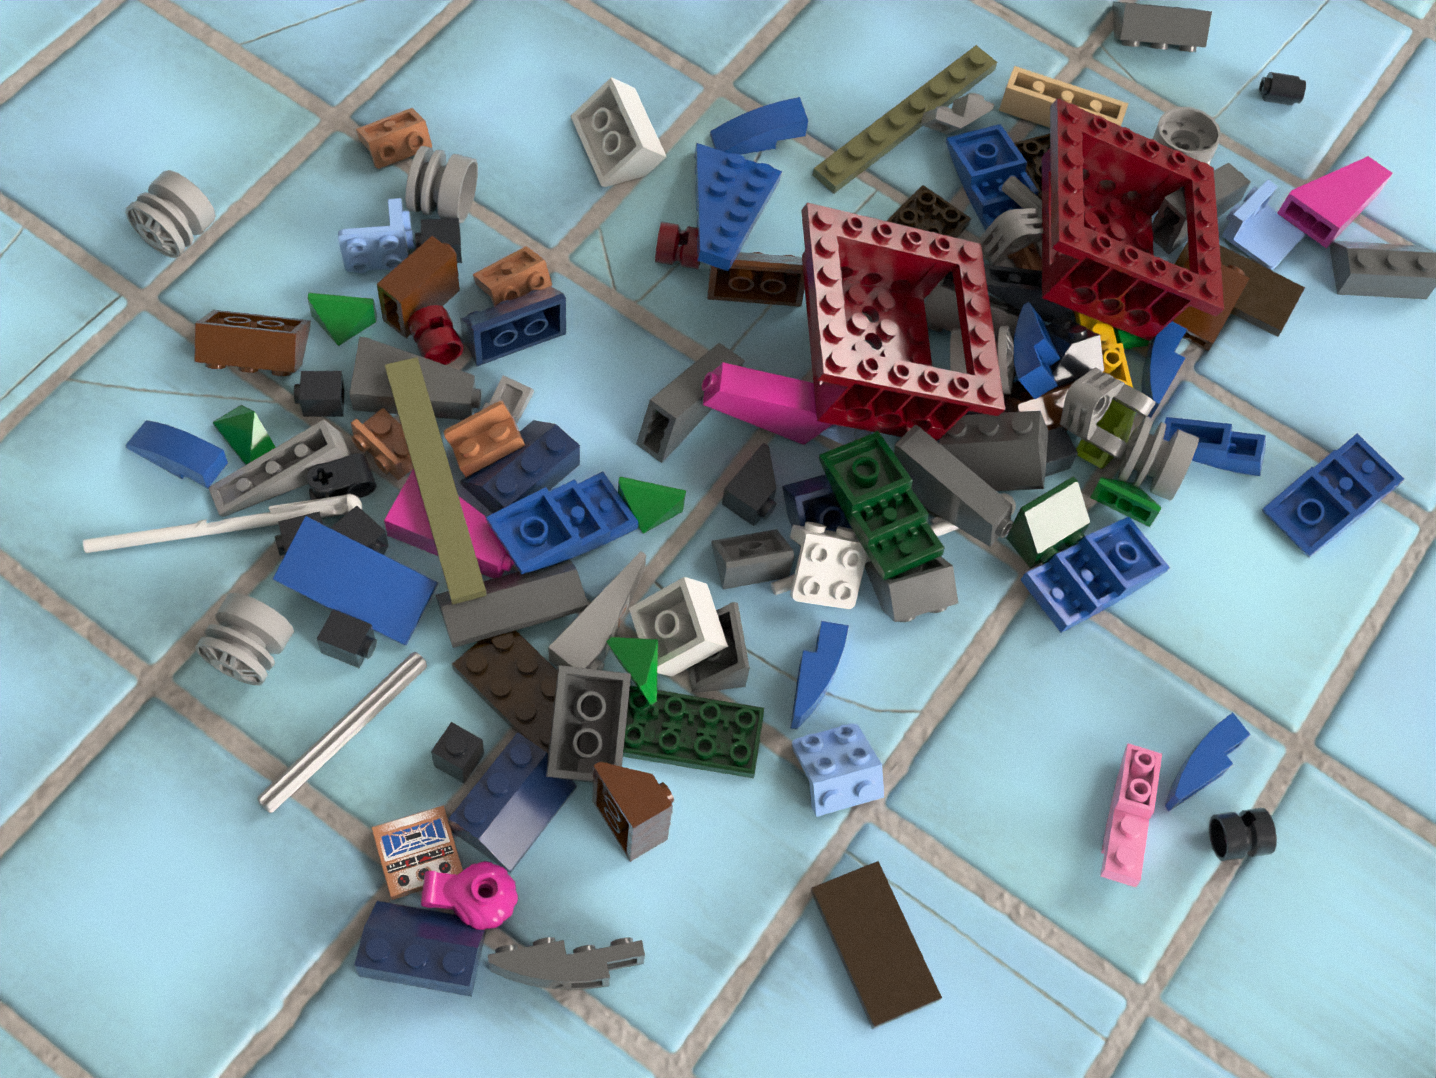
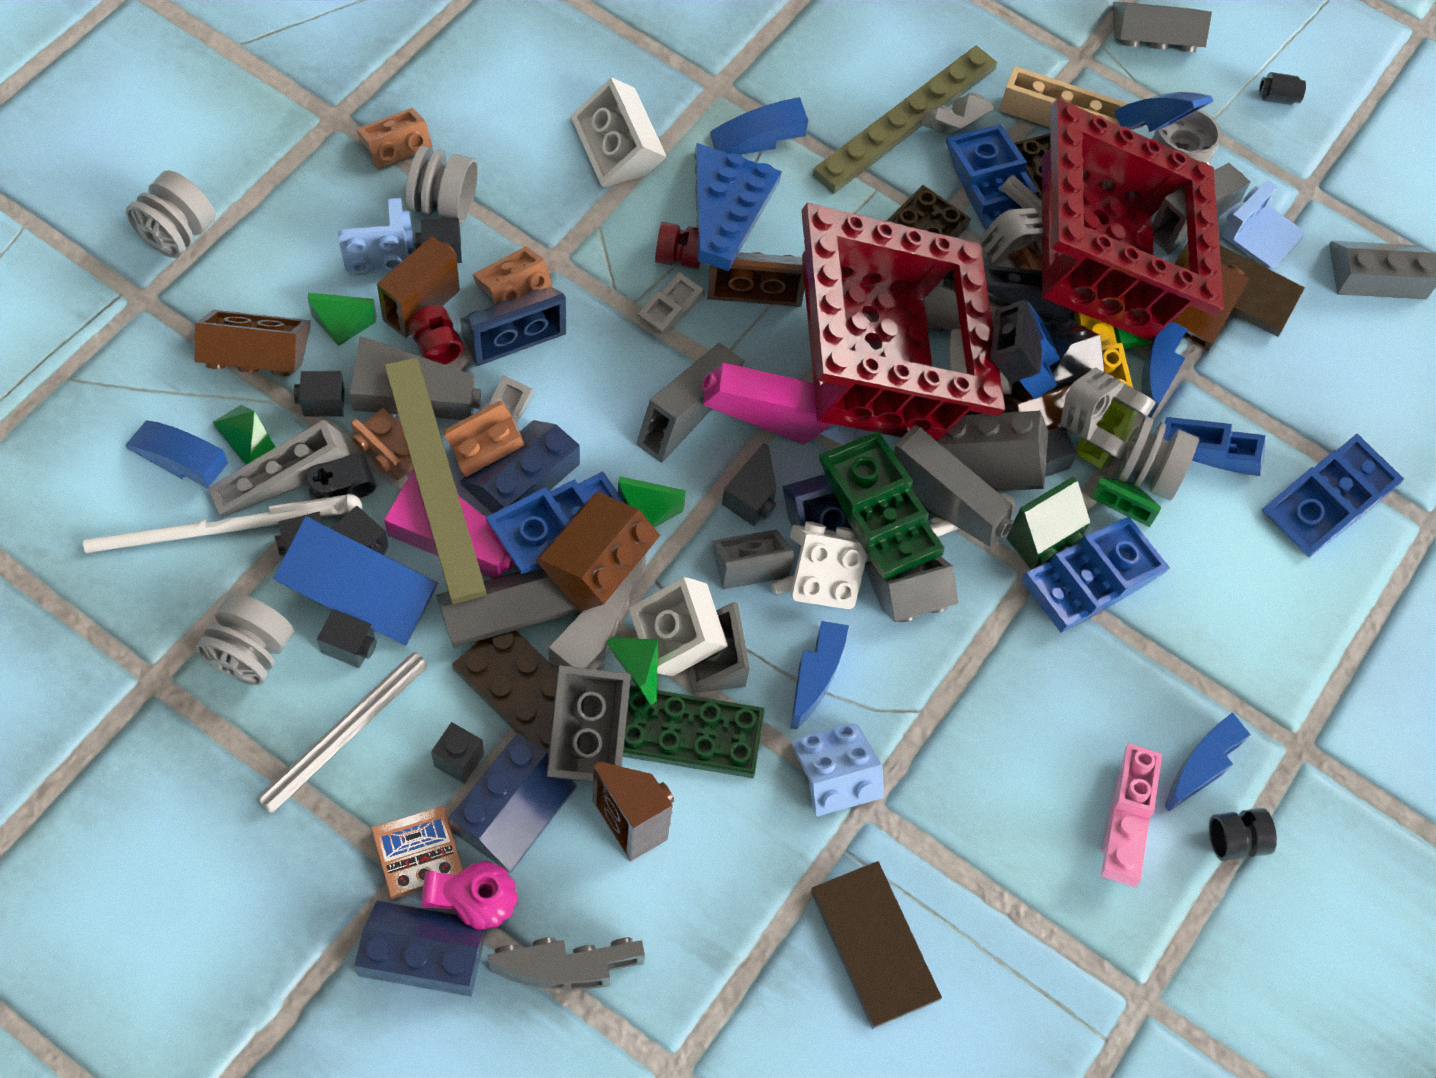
dark pink slope [1277,156,1393,248] -> none
none -> reddish brown slope [536,491,660,612]
none -> light grey slope [638,272,705,334]
none -> black slope [990,299,1042,383]
none -> blue slope [1114,92,1214,132]

